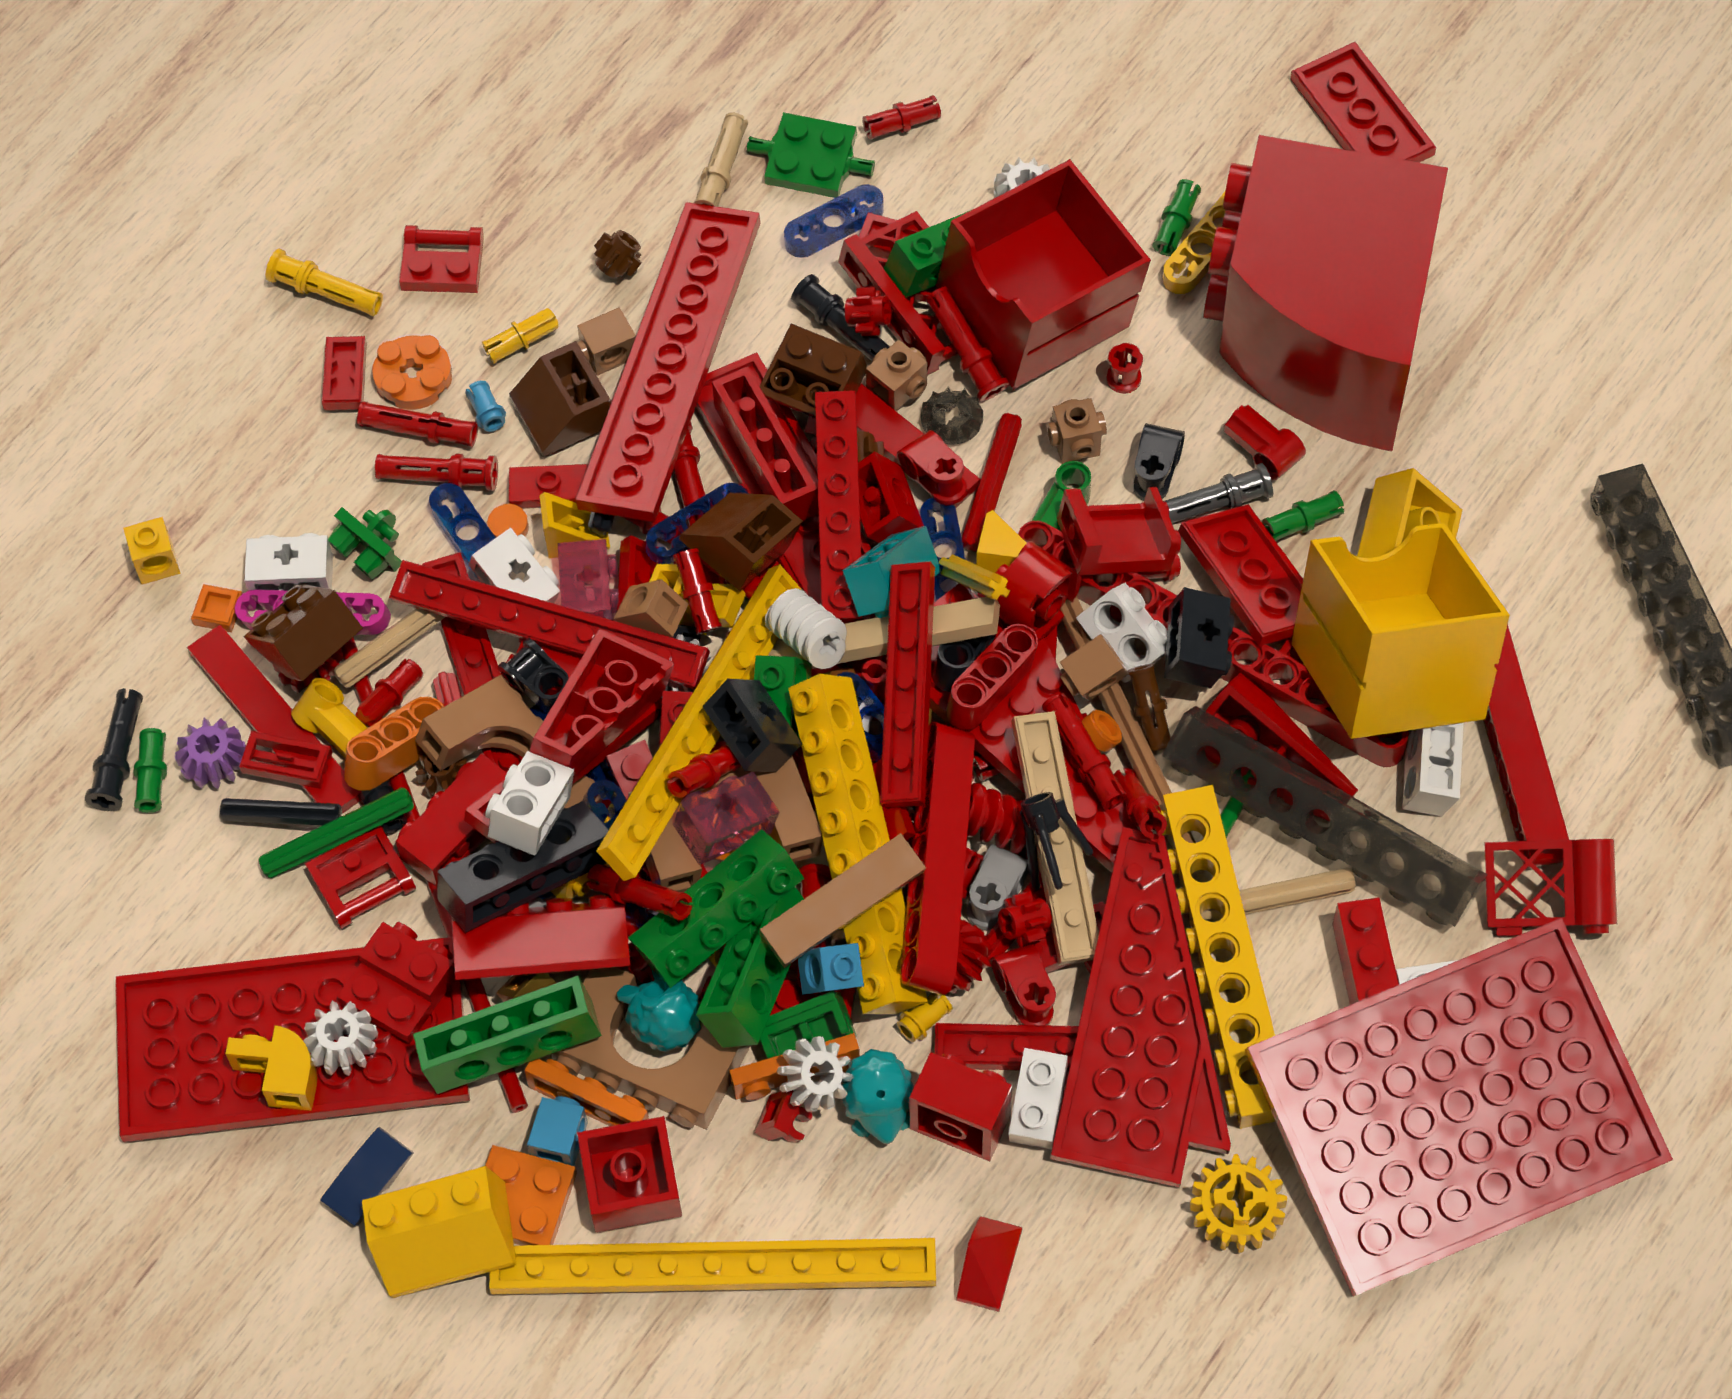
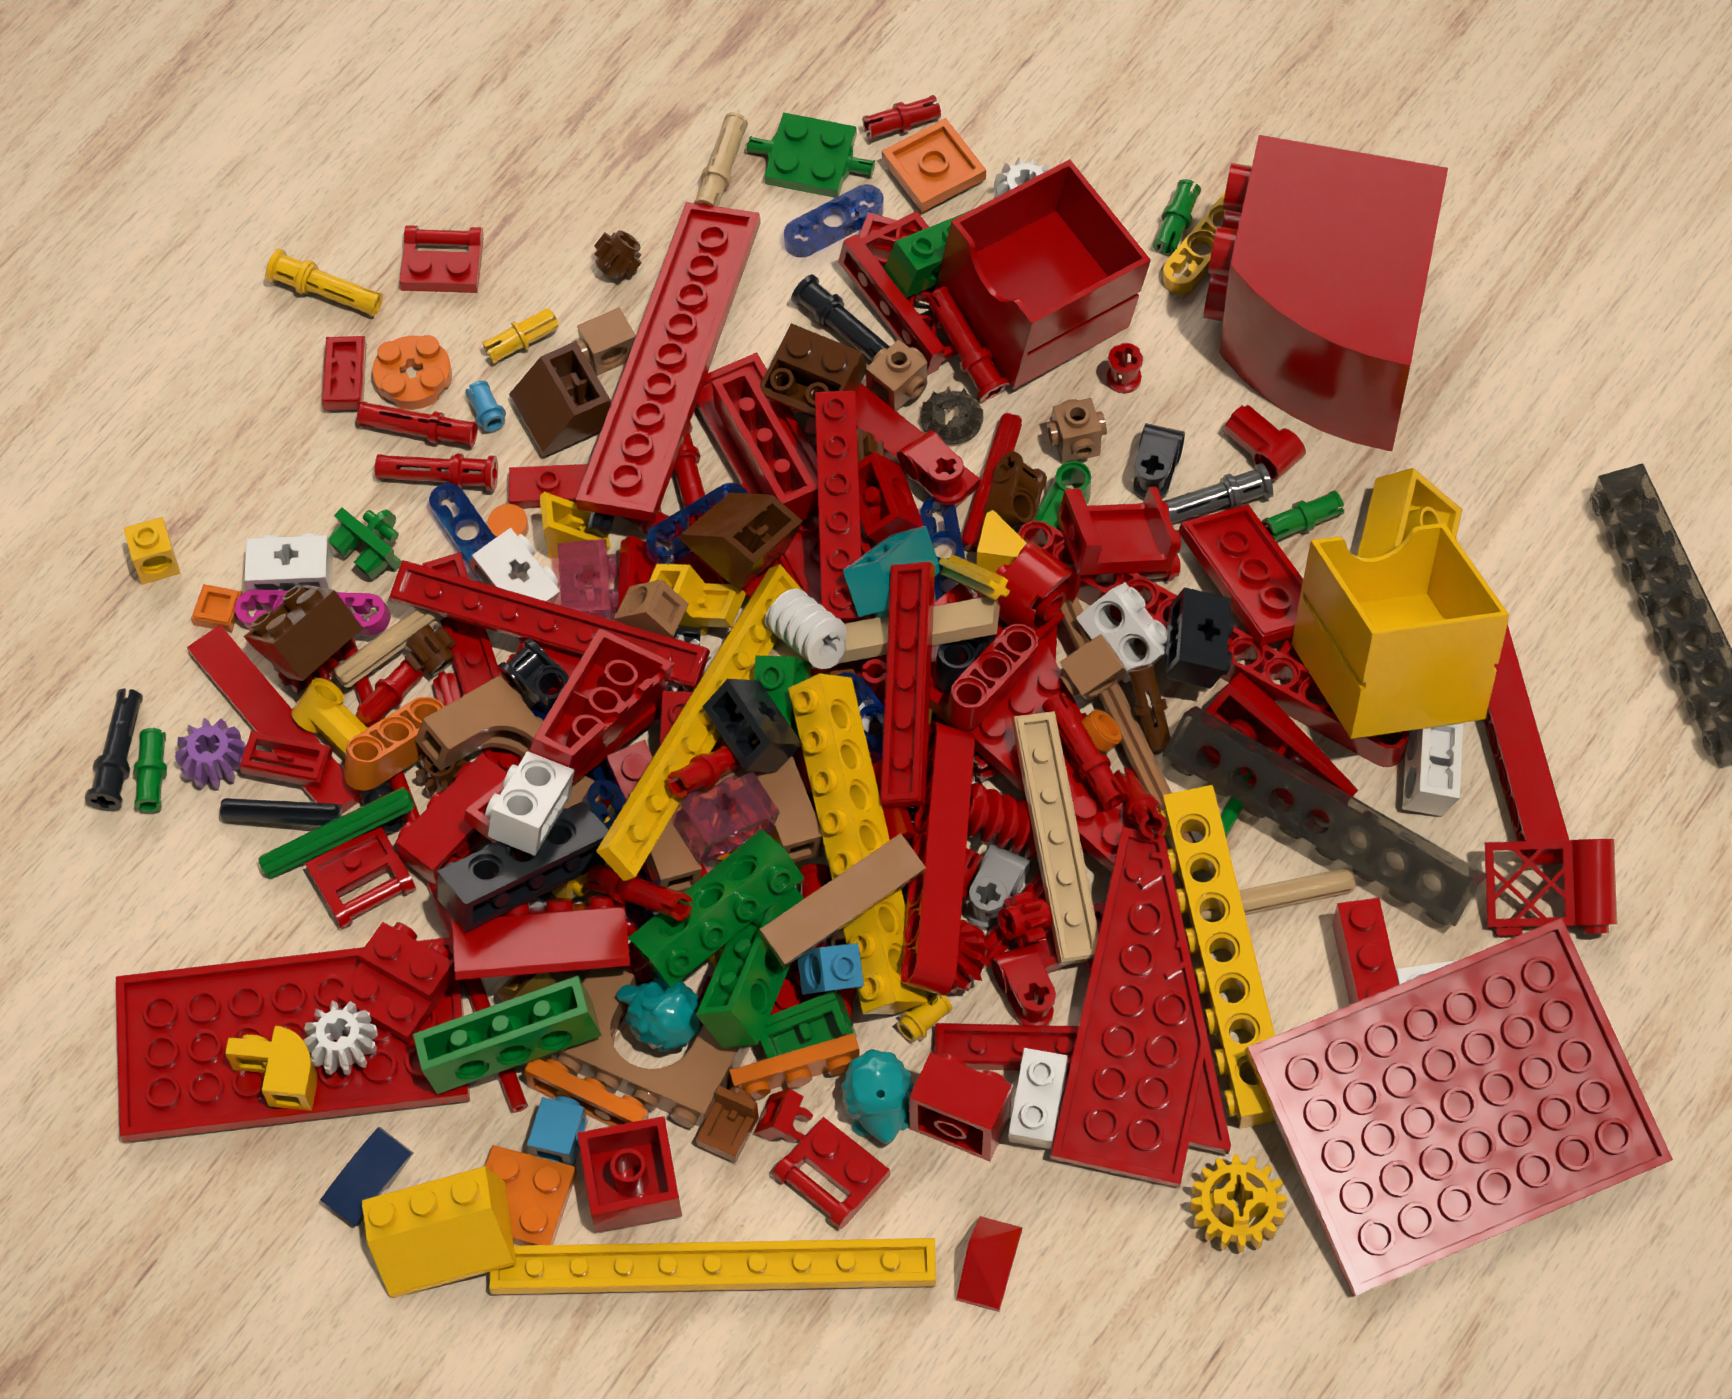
red pin [673,548,722,634] -> none
white gear [777,1036,853,1112] -> none
red gear [845,287,892,336] -> none
black plant [1019,792,1093,891] -> none
red tile [1290,42,1437,163] -> none
none -> reddish brown gear [404,625,456,676]
none -> dark orange bracket [696,1086,759,1162]
none -> red plate [772,1116,890,1230]
none -> orange plate [882,118,986,212]
none -> reddish brown piece [984,451,1047,529]

